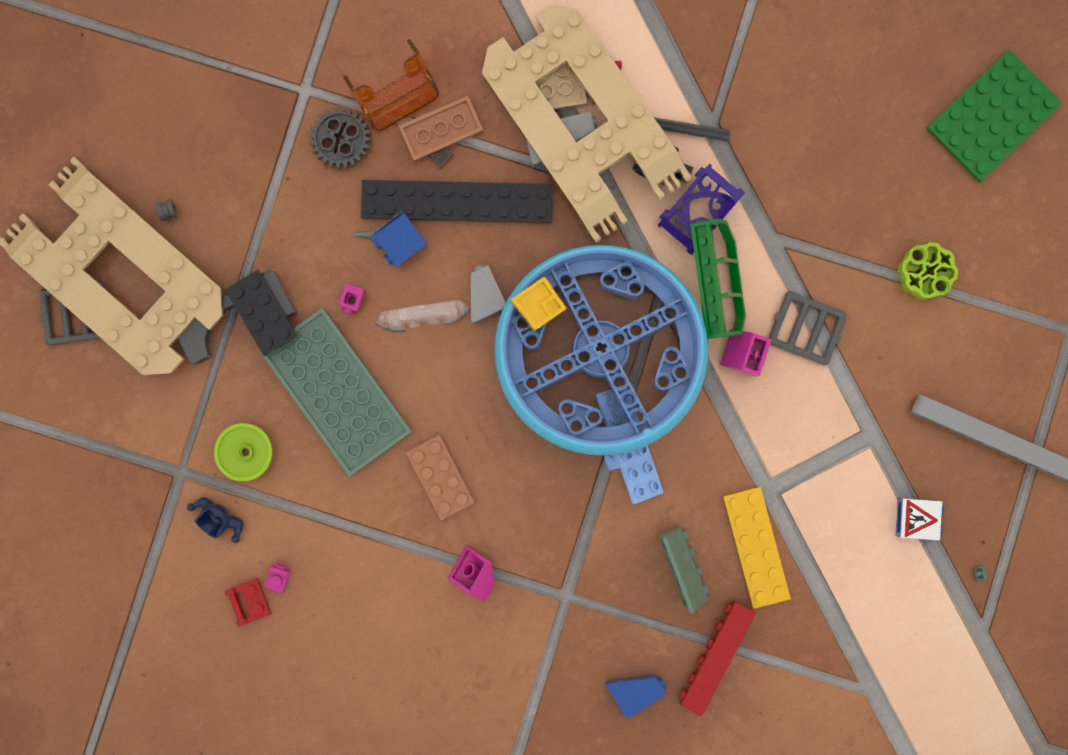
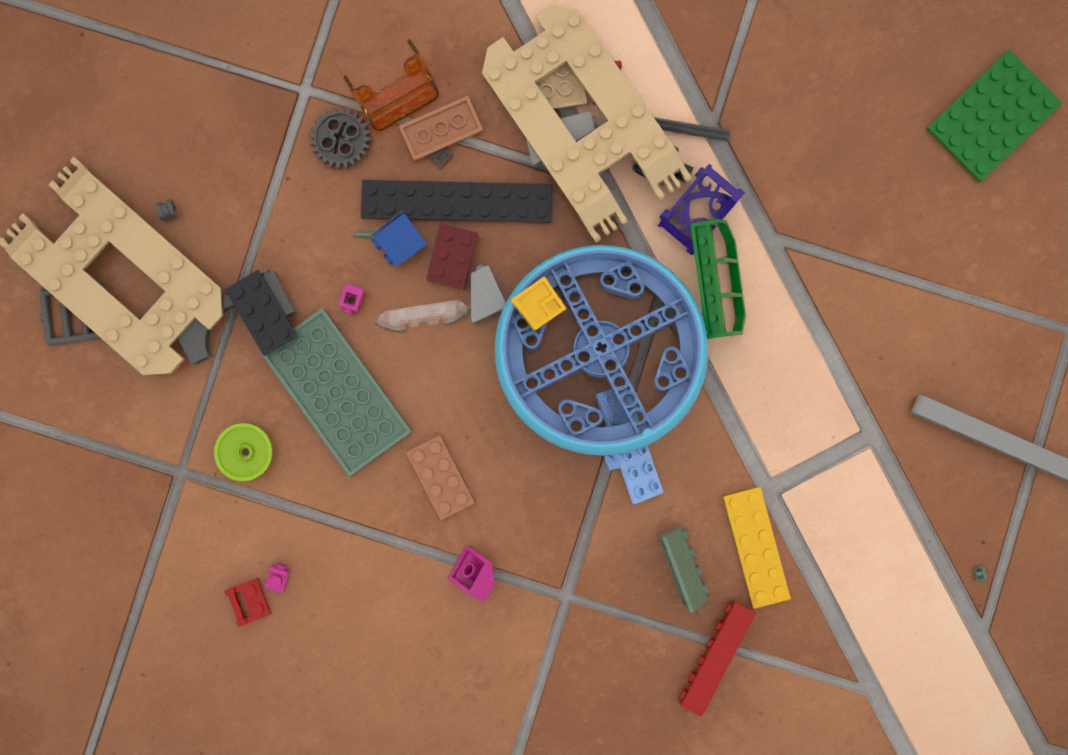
dark blue piece [187,497,244,543] -> none
blue slope [606,674,667,719] -> none
dark pink slope [720,329,772,377] -> none
dark grey bar [769,291,847,366] -> none
piece [896,498,944,540] -> none
lime connector [897,242,958,300] -> none
none -> dark red brick [426,223,478,291]

